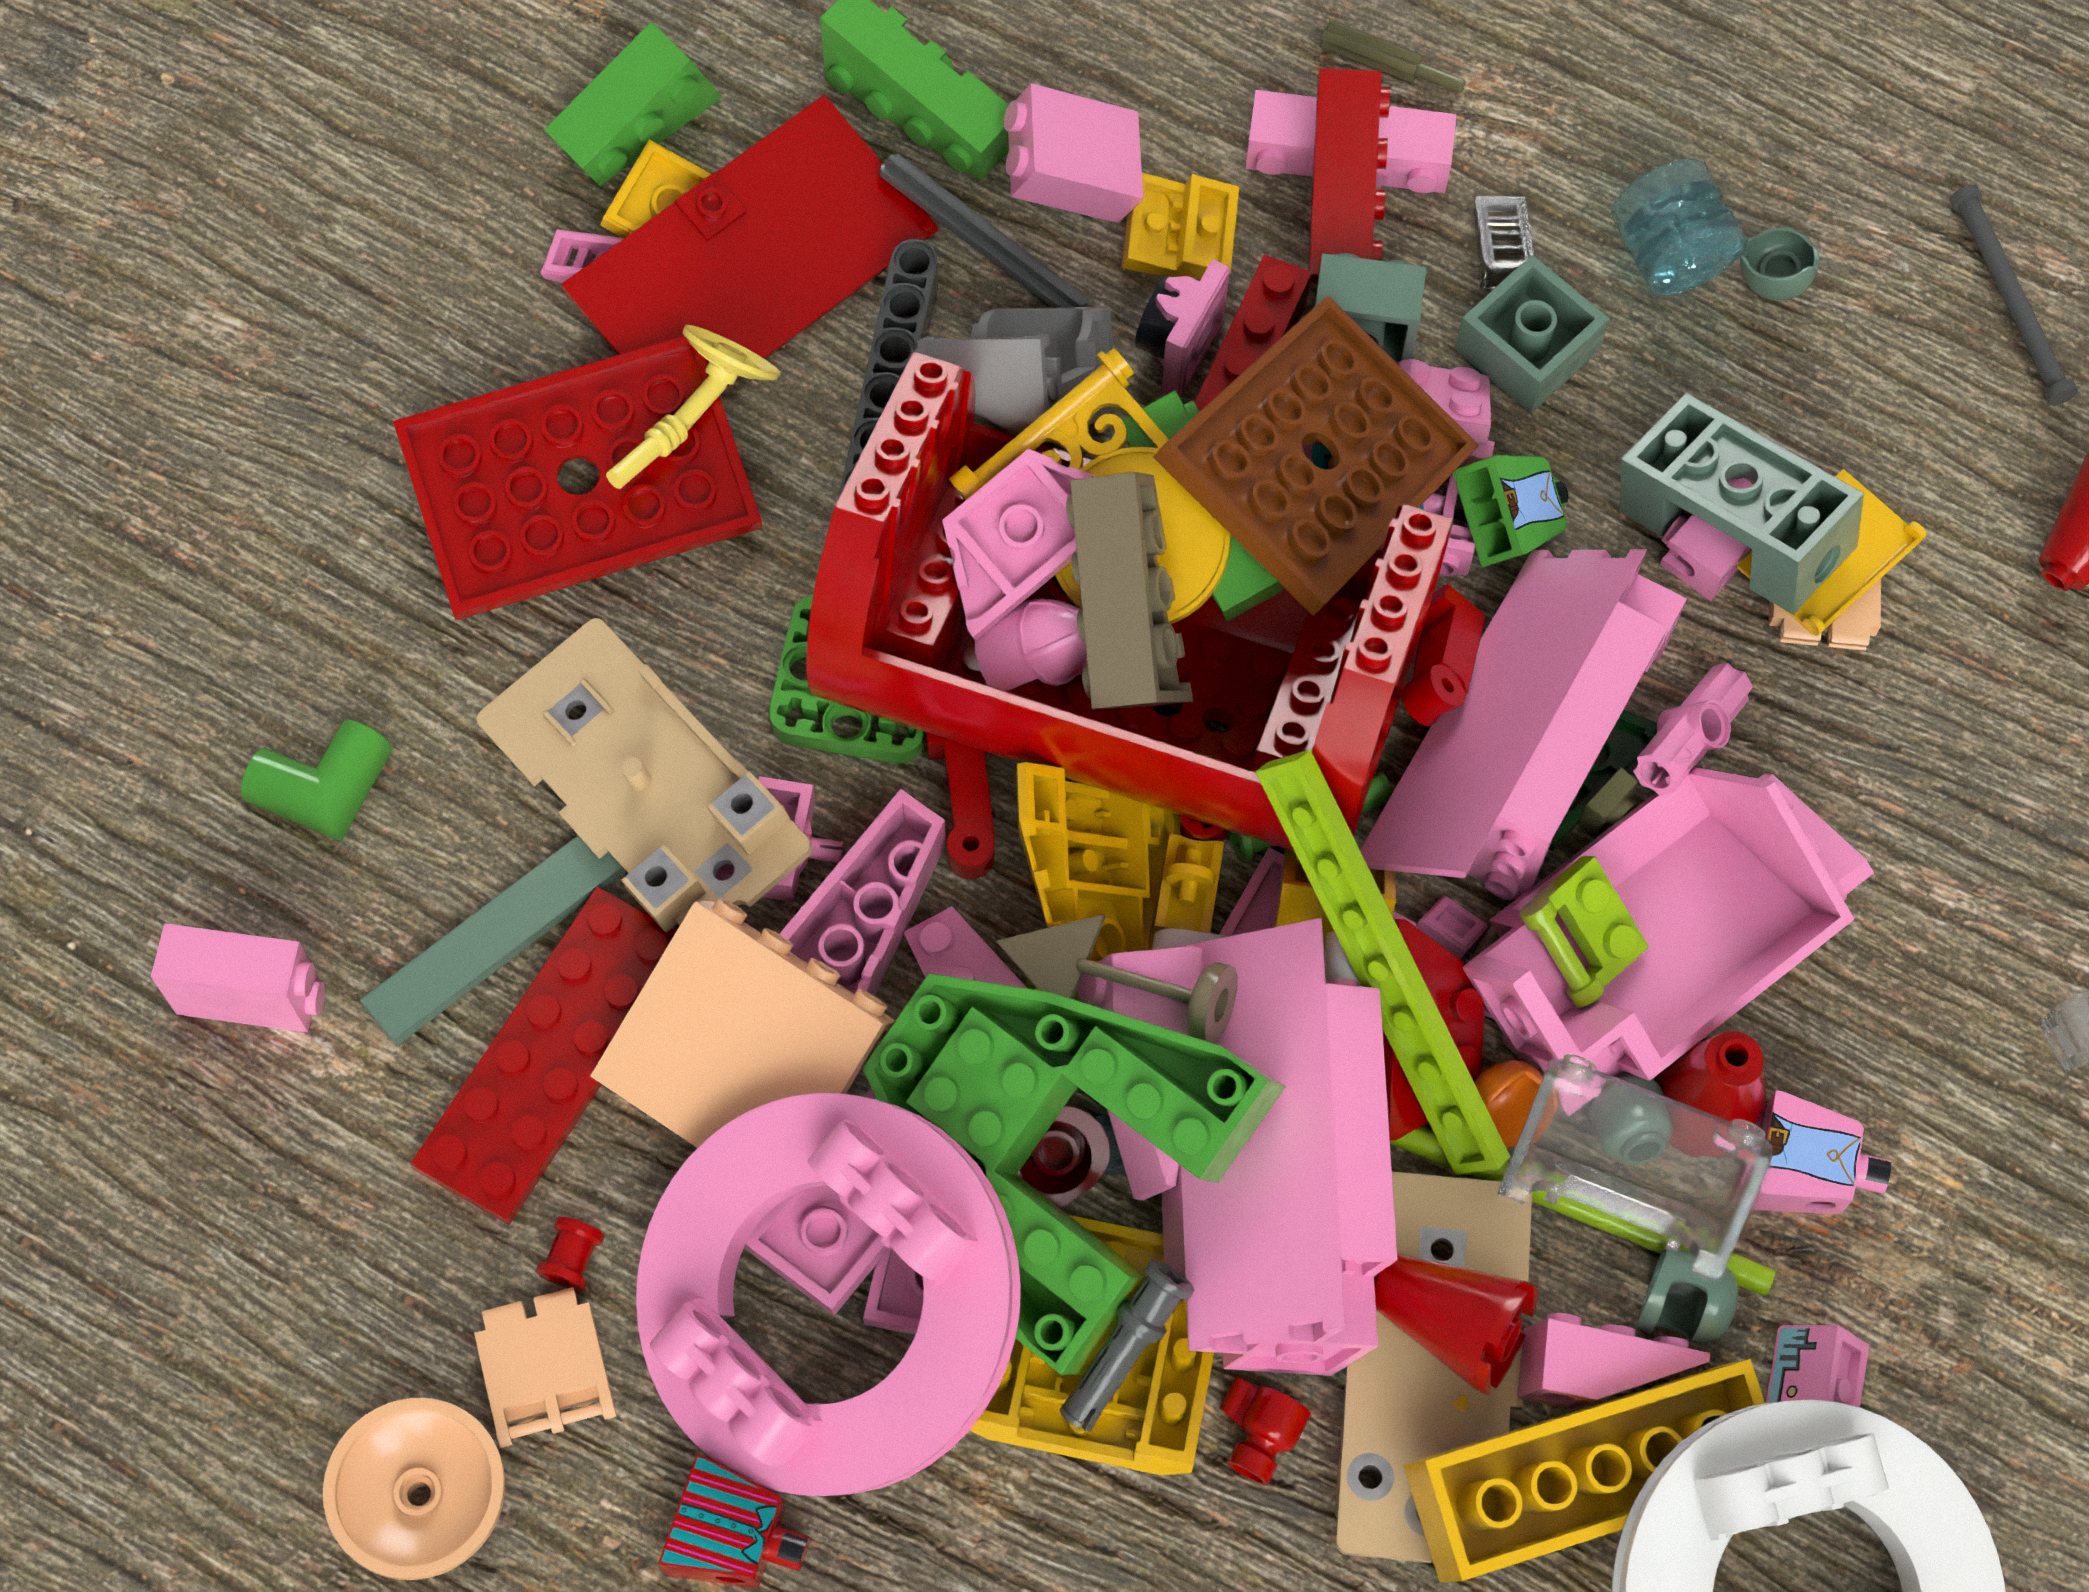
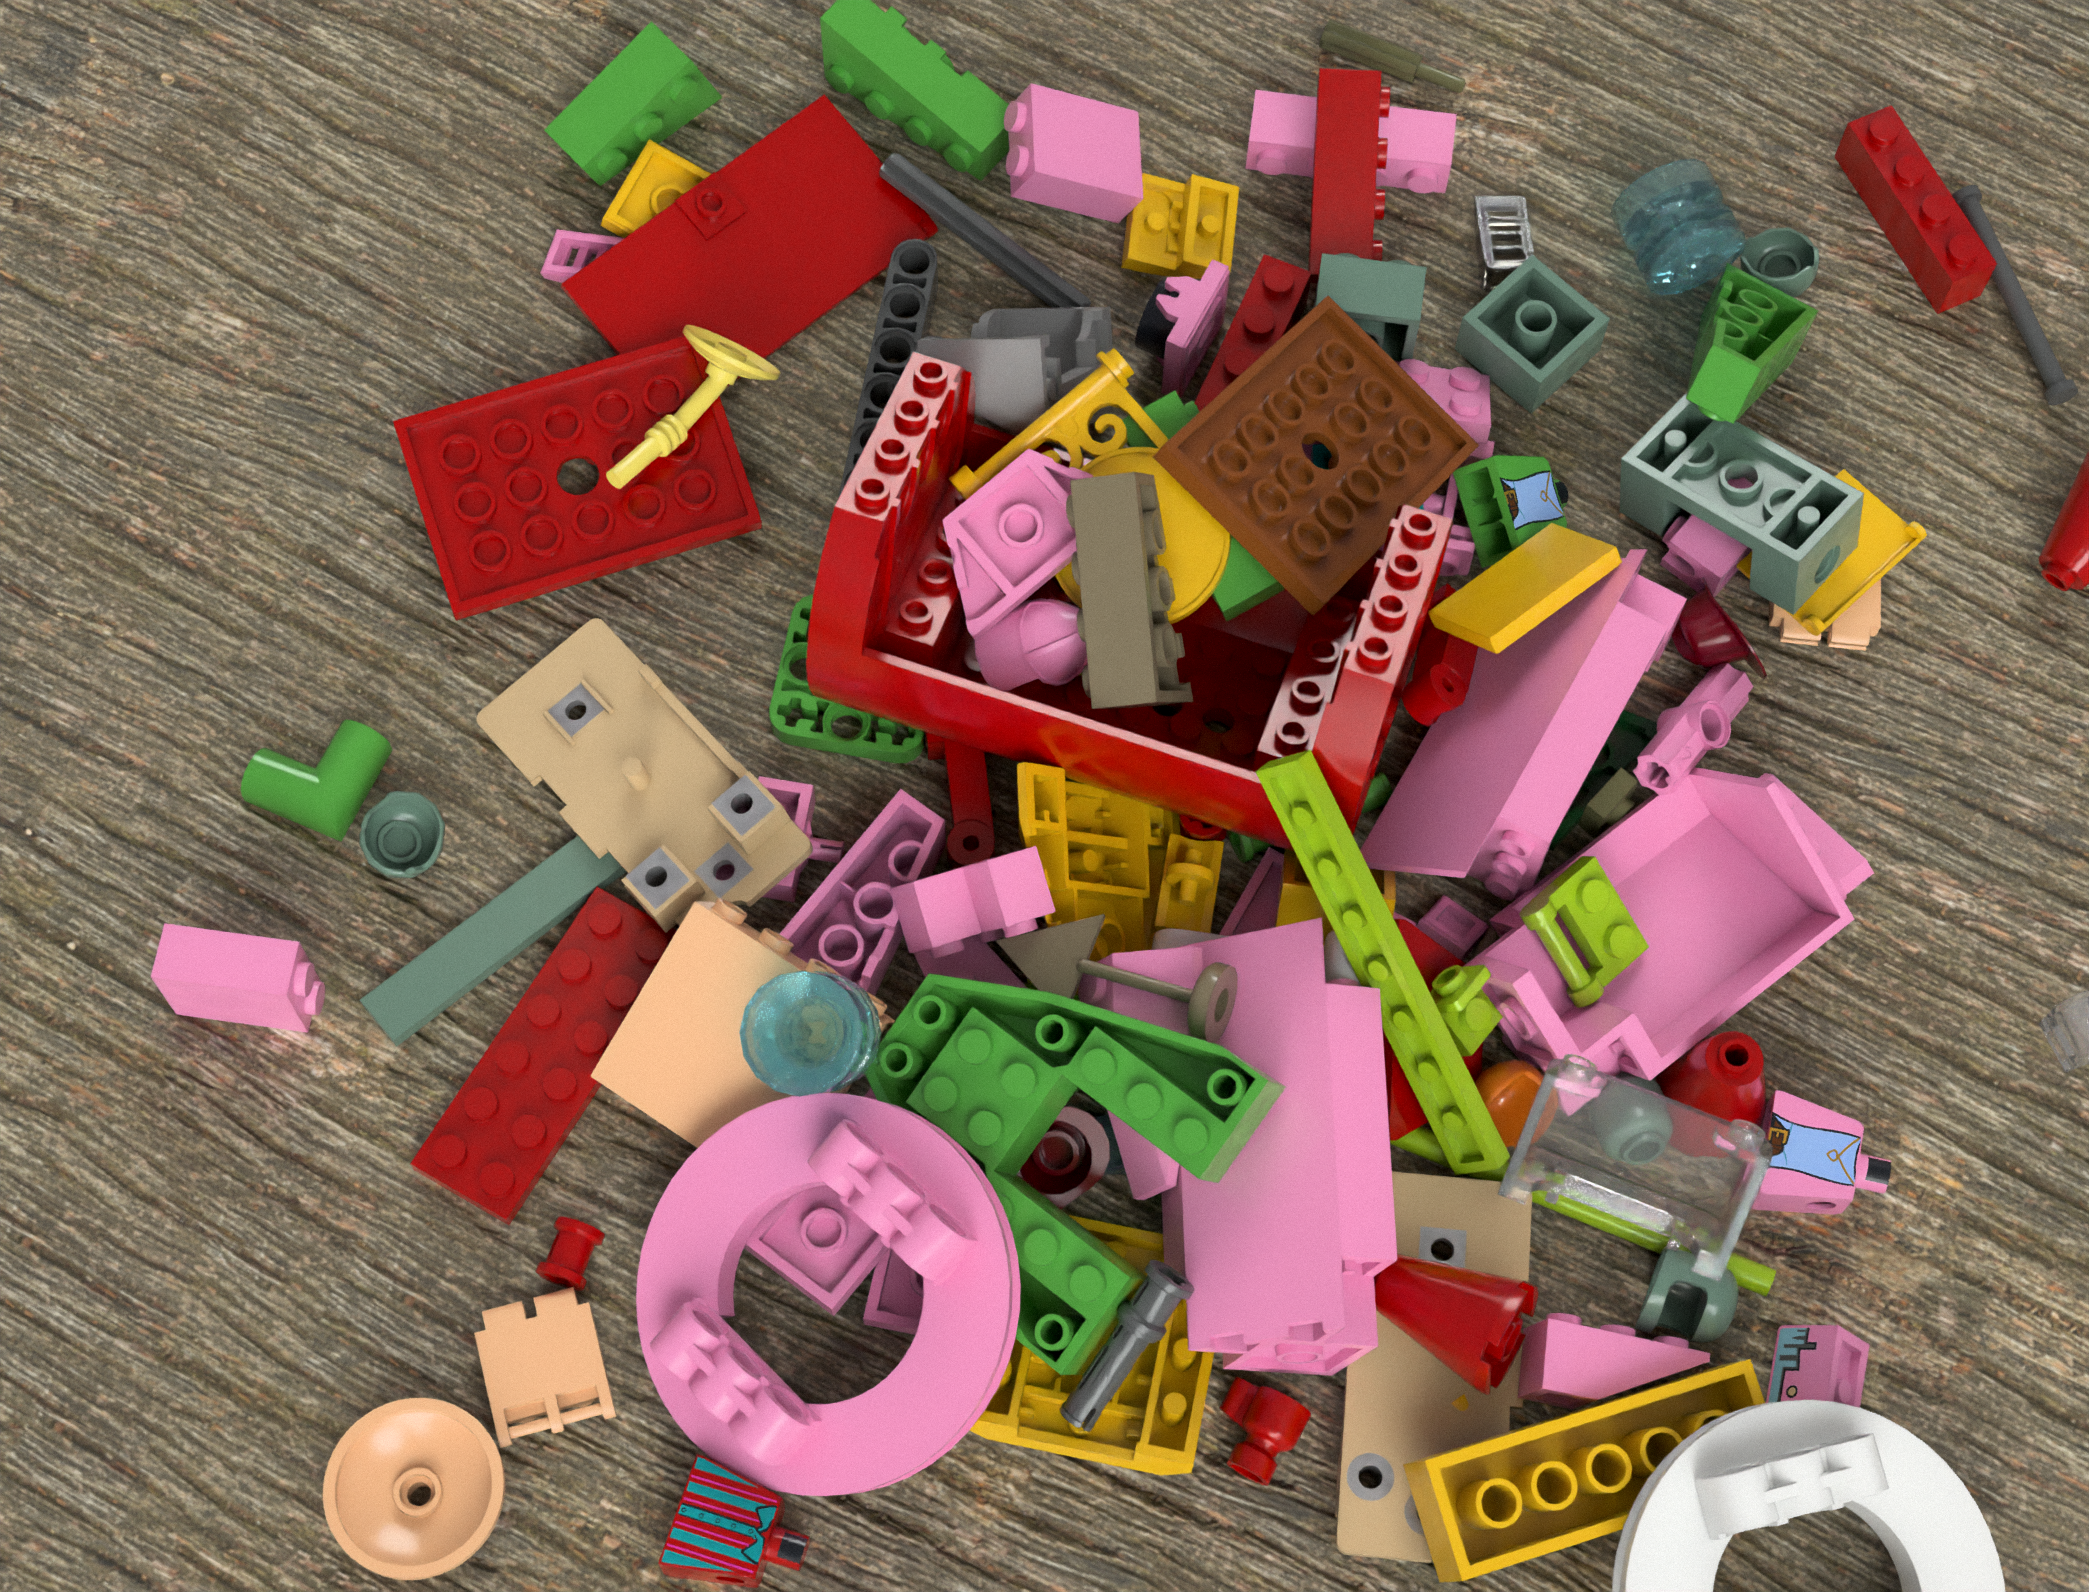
none -> sand green hair [359,791,445,878]
none -> clear light blue wheel [739,971,881,1097]
none -> bright pink brick [890,846,1056,959]
none -> yellow tile [1428,523,1622,654]
none -> lime bracket [1430,965,1503,1056]
none -> dark red piece [1671,577,1767,679]
none -> bright green wedge [1686,263,1818,424]
none -> red brick [1834,105,1997,314]

